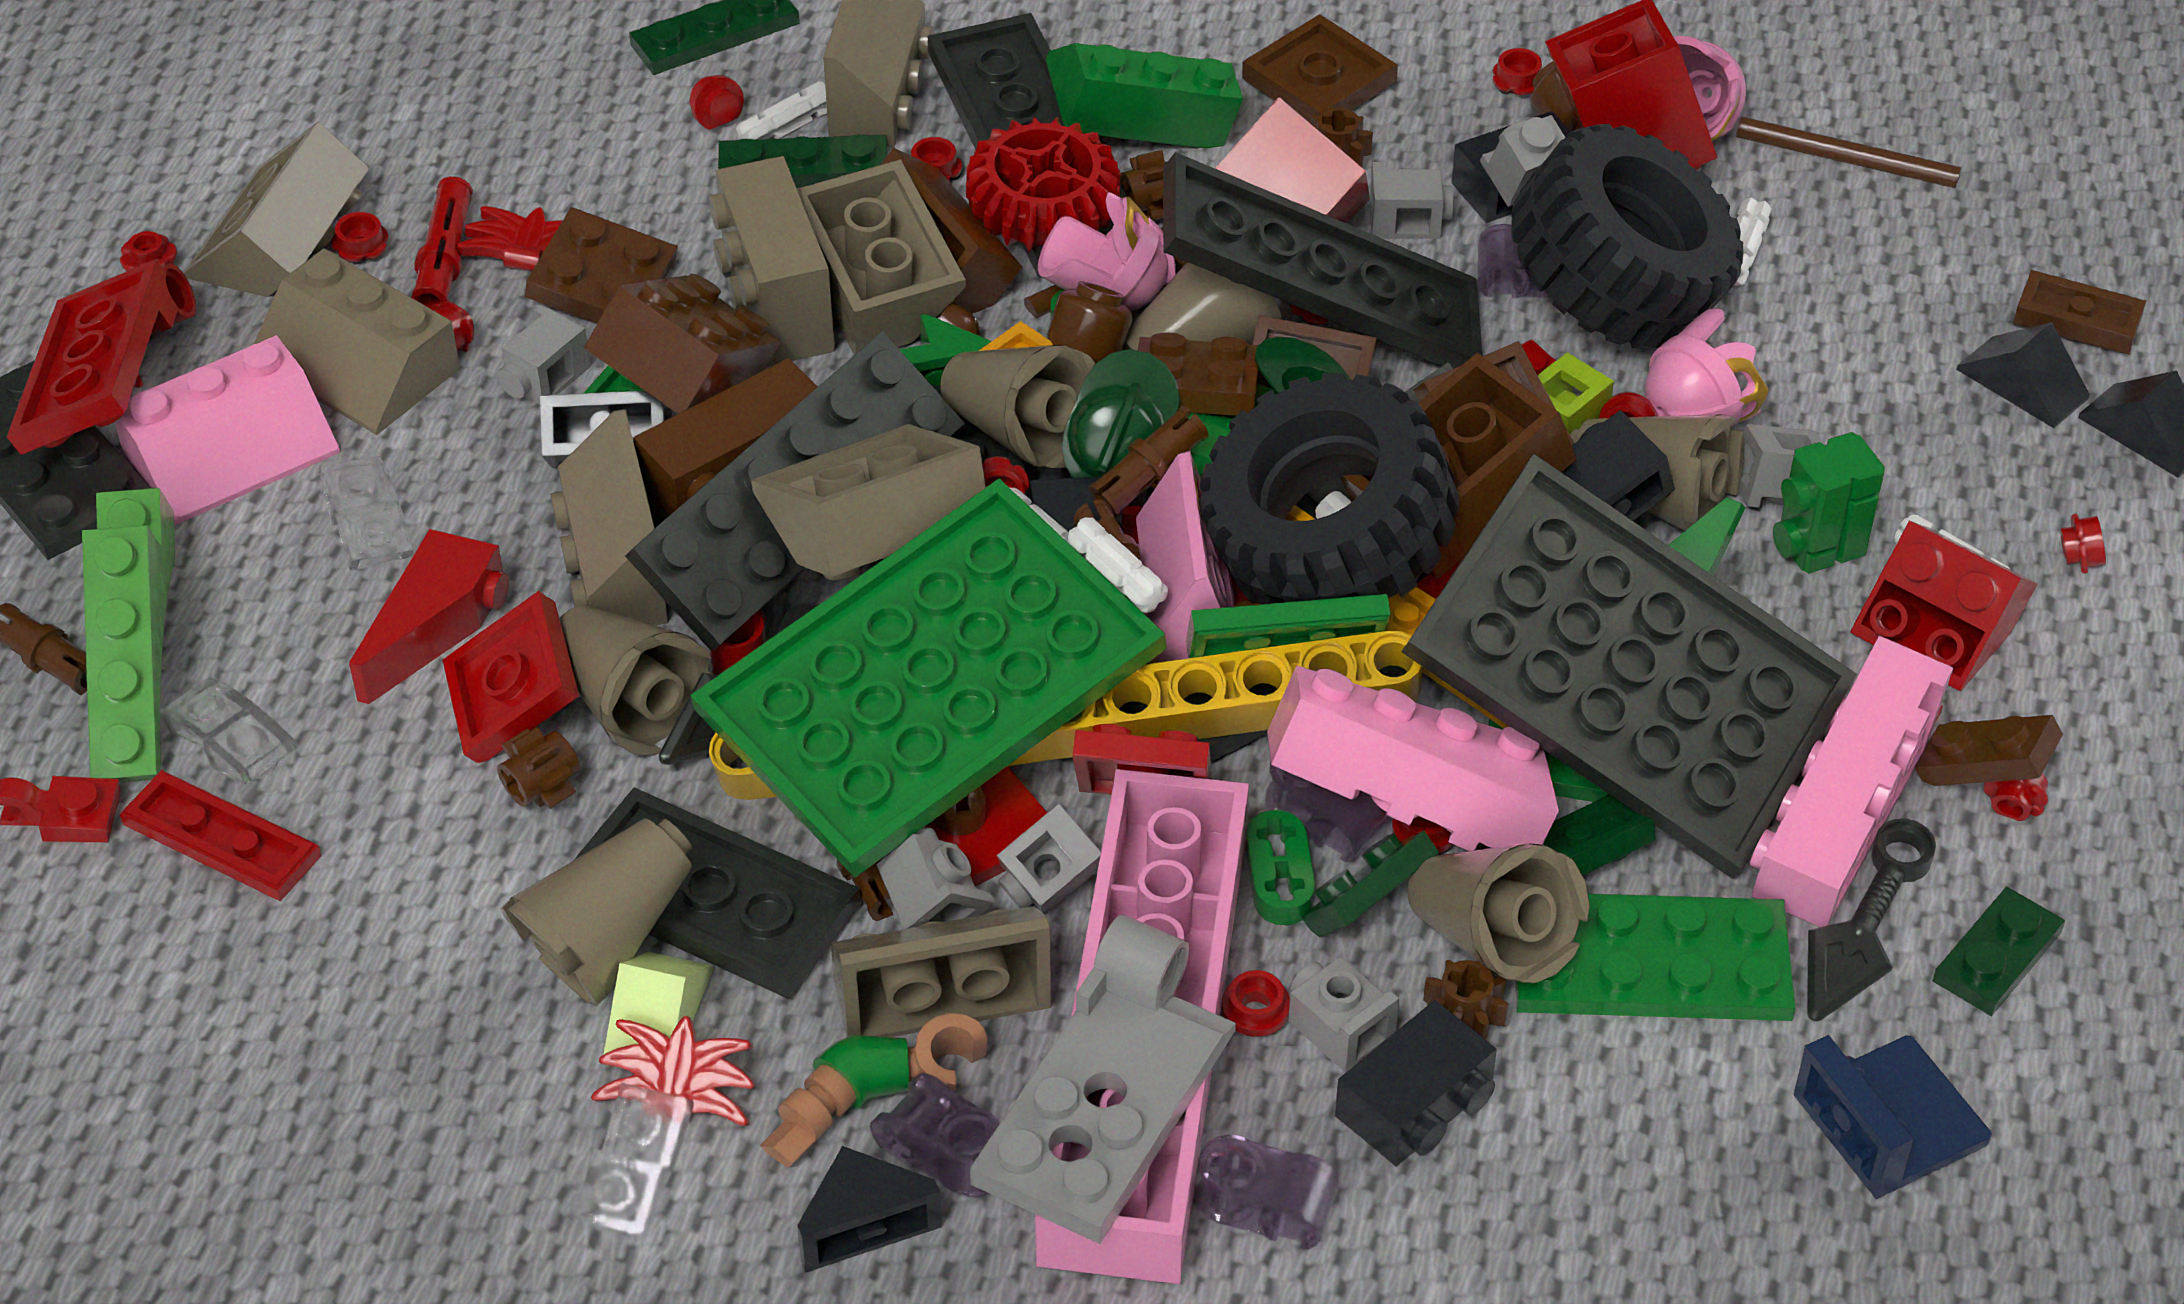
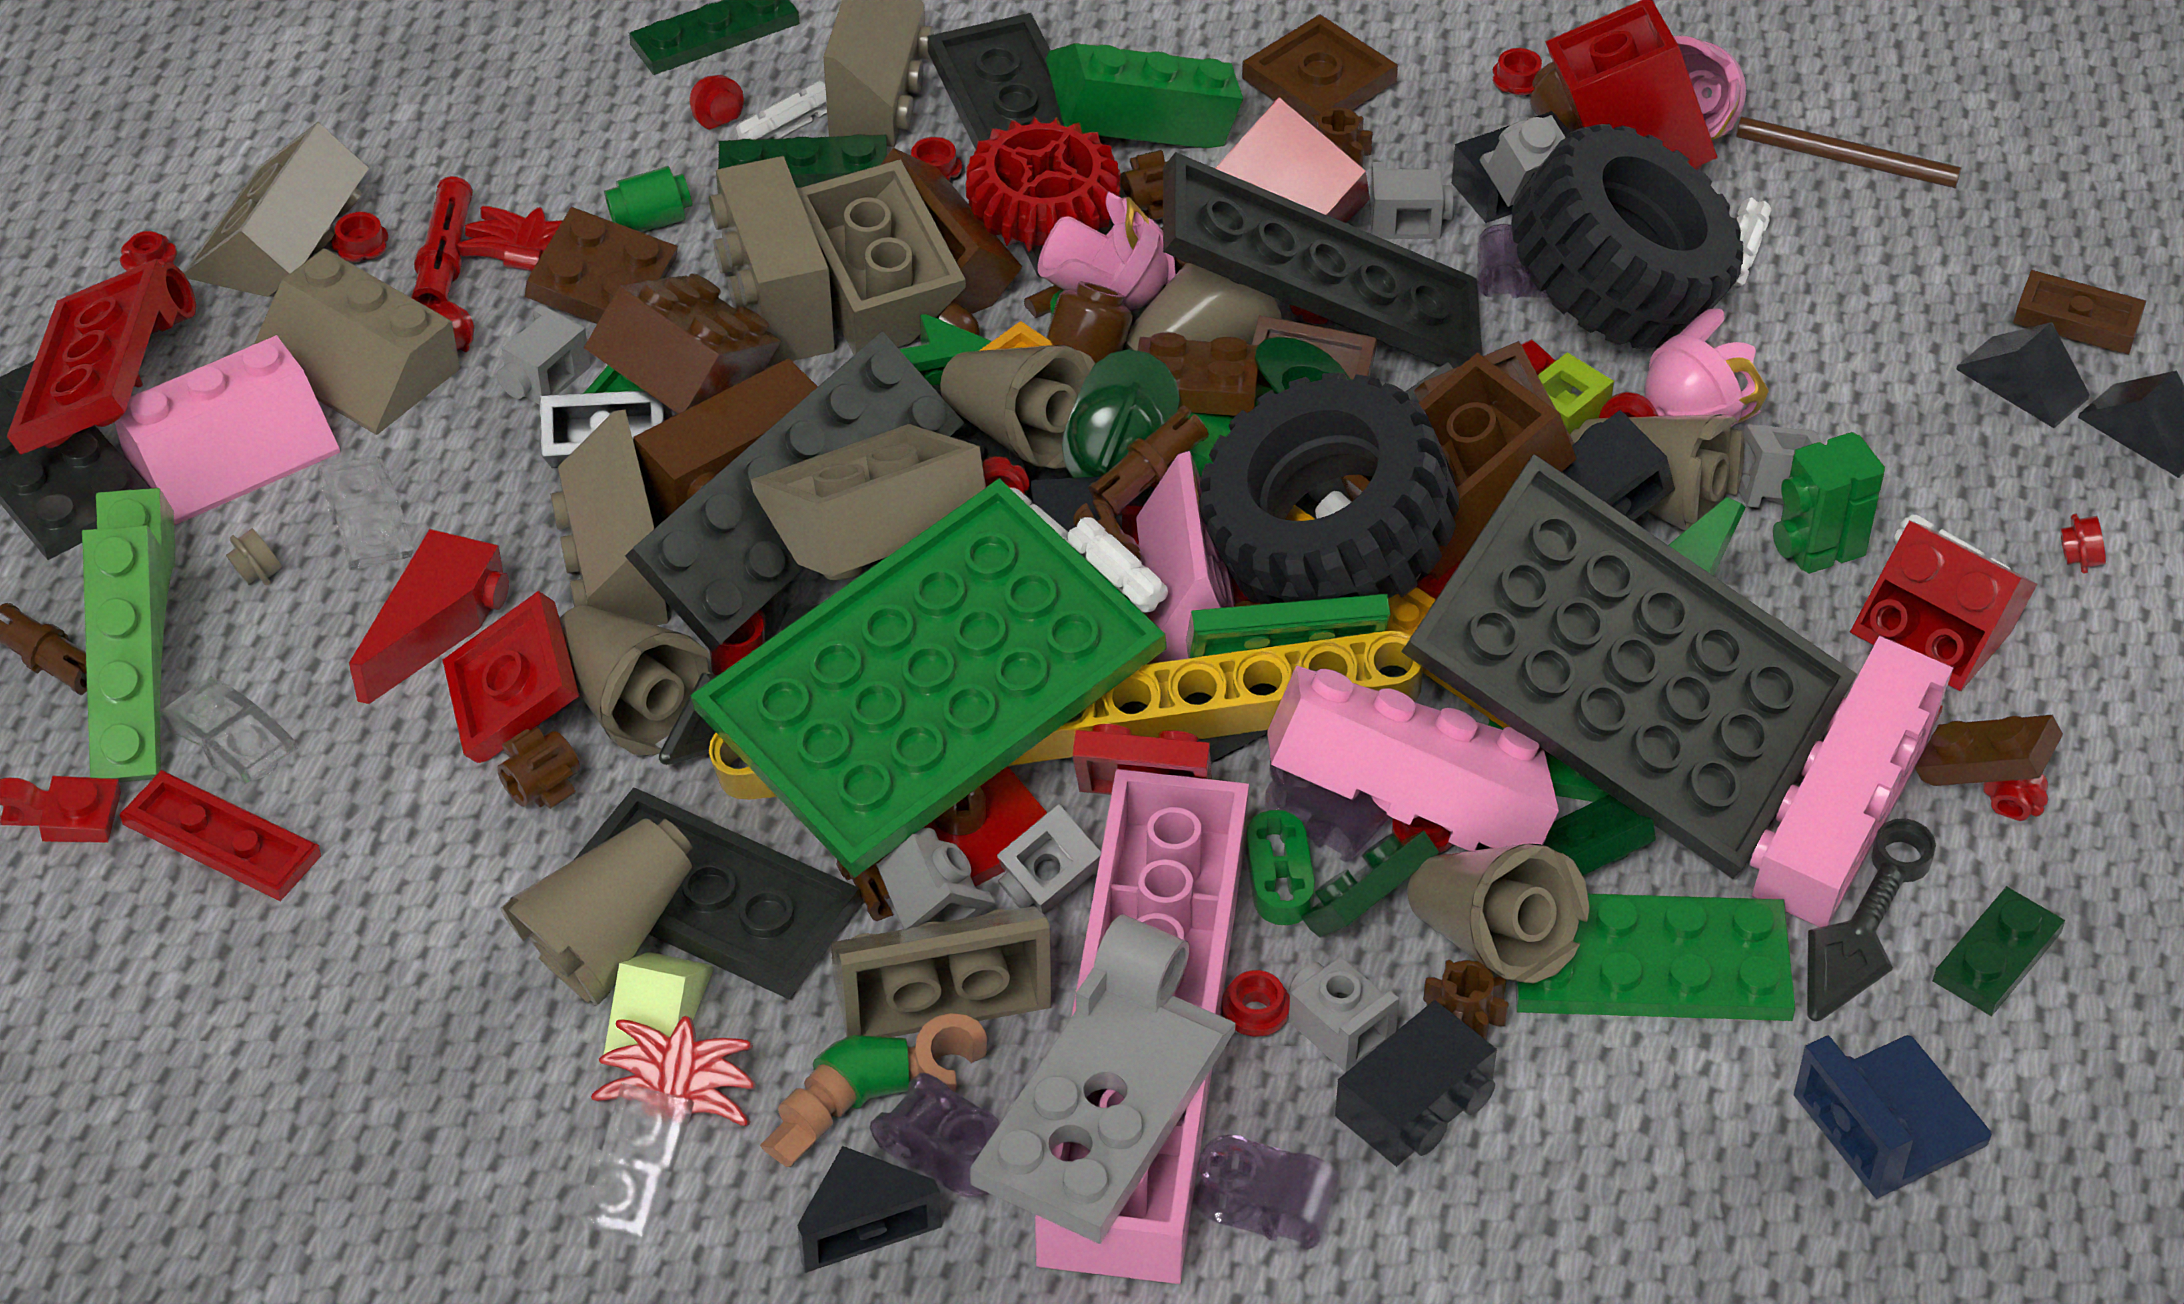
none -> dark tan plate [226,528,283,585]
none -> green brick [604,166,693,233]

